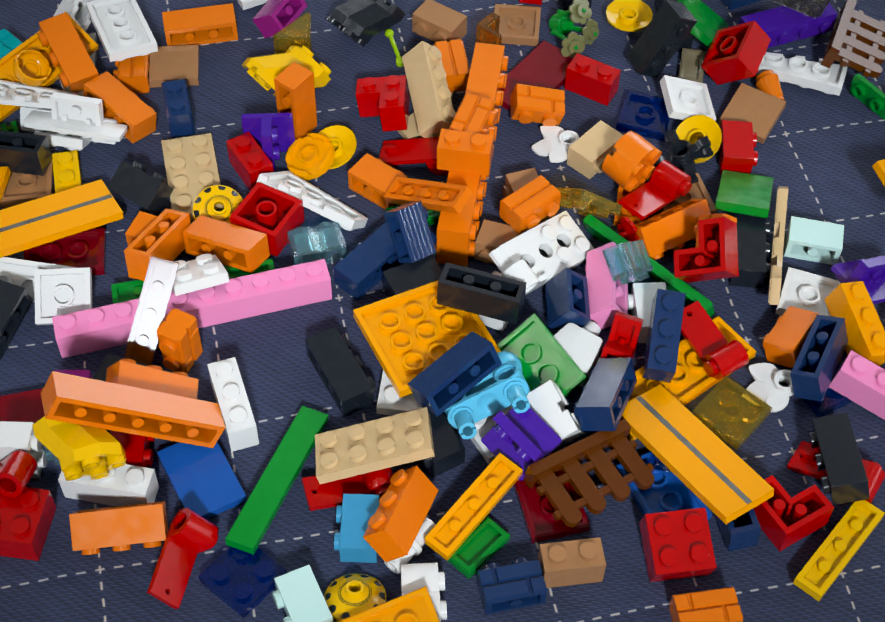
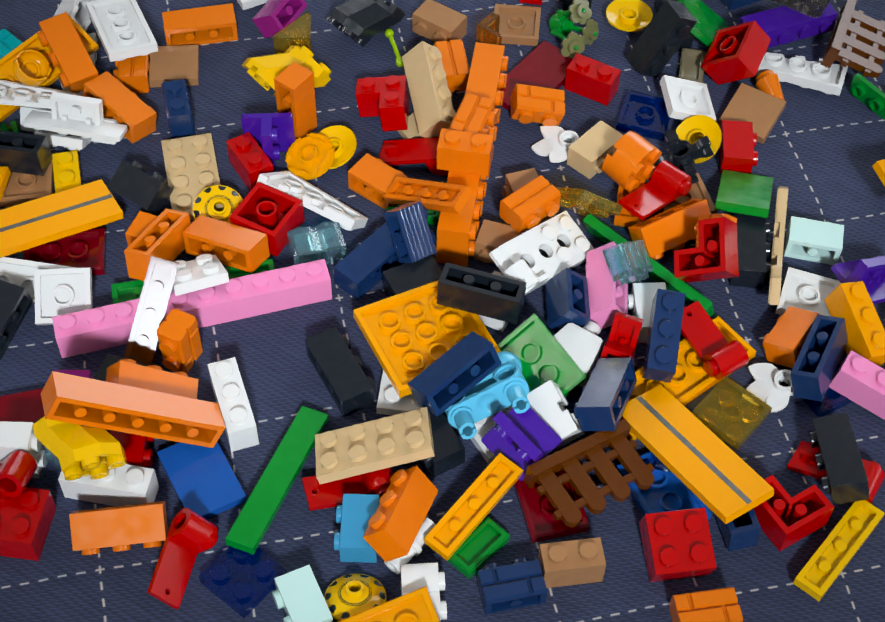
red plant [617,216,639,246] -> none

